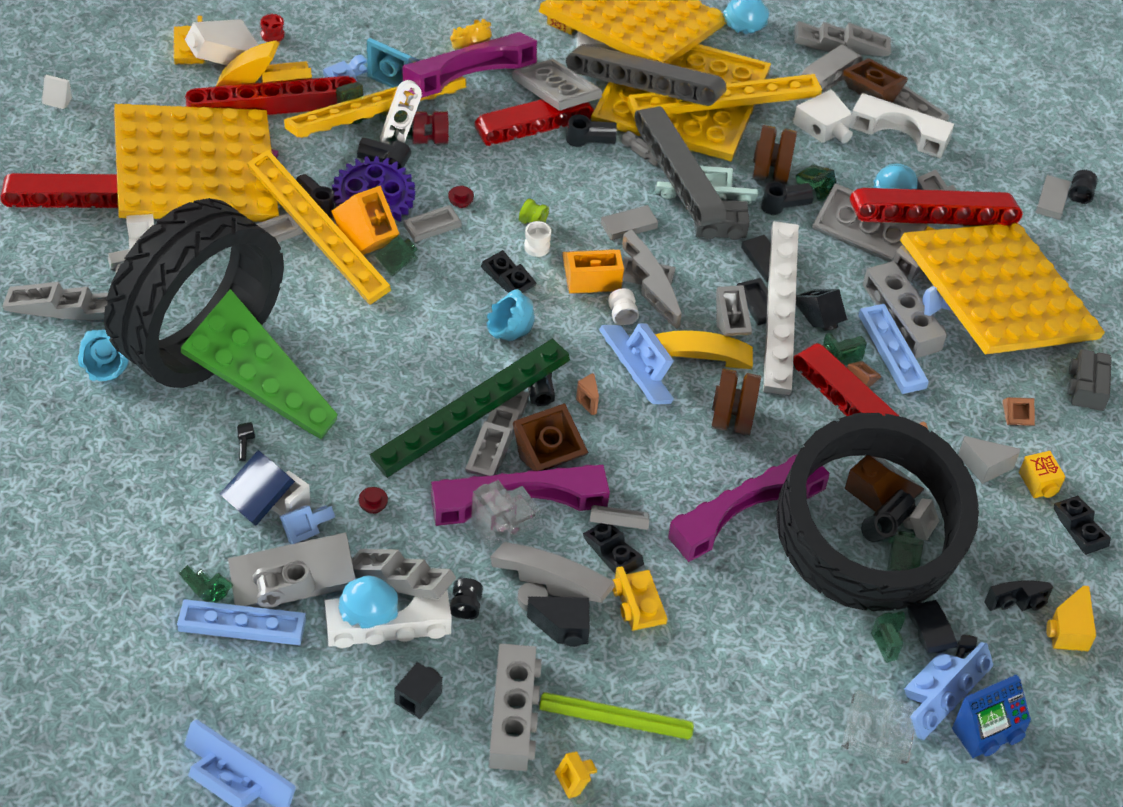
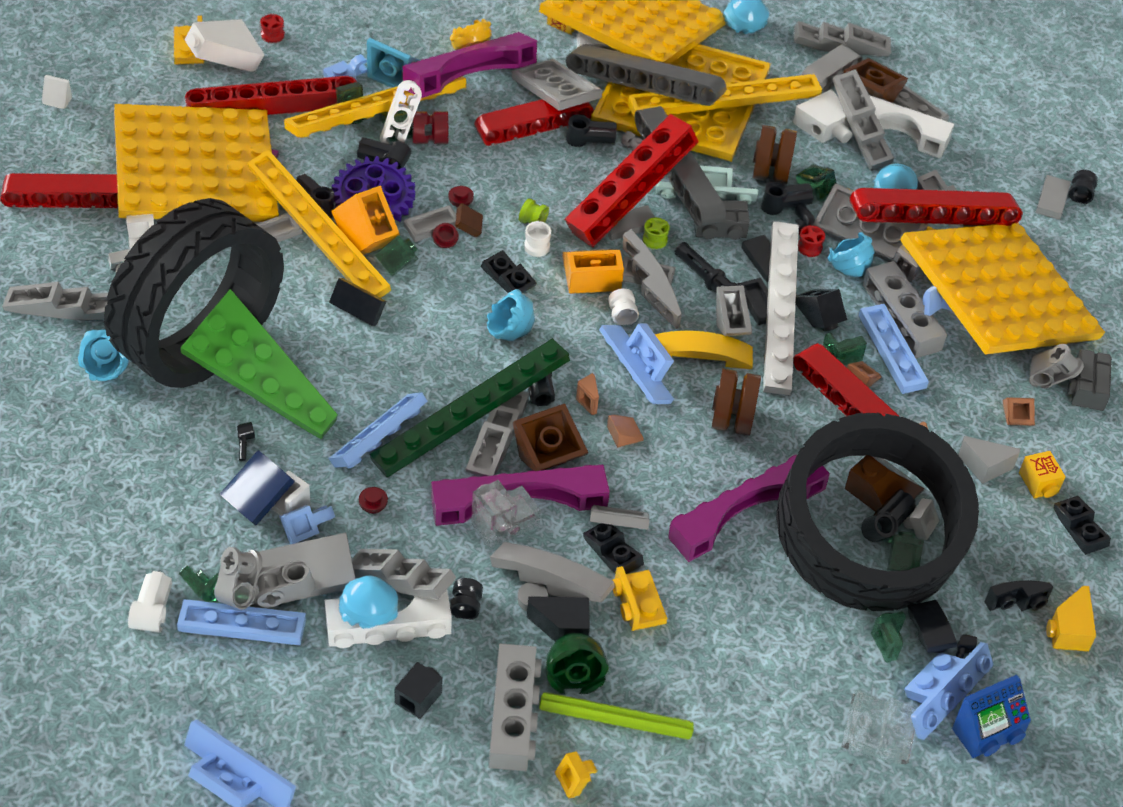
yellow slope [215,40,280,87] -> none
yellow bracket [260,61,312,83] -> none
none -> white piece [128,571,172,633]
none -> light grey piece [214,547,262,609]
none -> light blue plate [328,392,428,469]
none -> black tile [329,278,387,326]
none -> dark red plate [432,223,459,248]
none -> reddish brown tile [455,203,483,237]
none -> dark green cylinder [546,633,609,695]
none -> red brick [564,114,699,248]
none -> nougat slope [607,415,644,448]
none -> lime wheel [642,217,670,249]
none -> black pin [675,242,739,293]
none -> black arm [795,204,815,235]
none -> red wheel [798,226,826,257]
none -> medium azure hair [828,232,875,277]
none -> light grey slope [833,69,894,171]
none -> light grey piece [1029,344,1084,389]

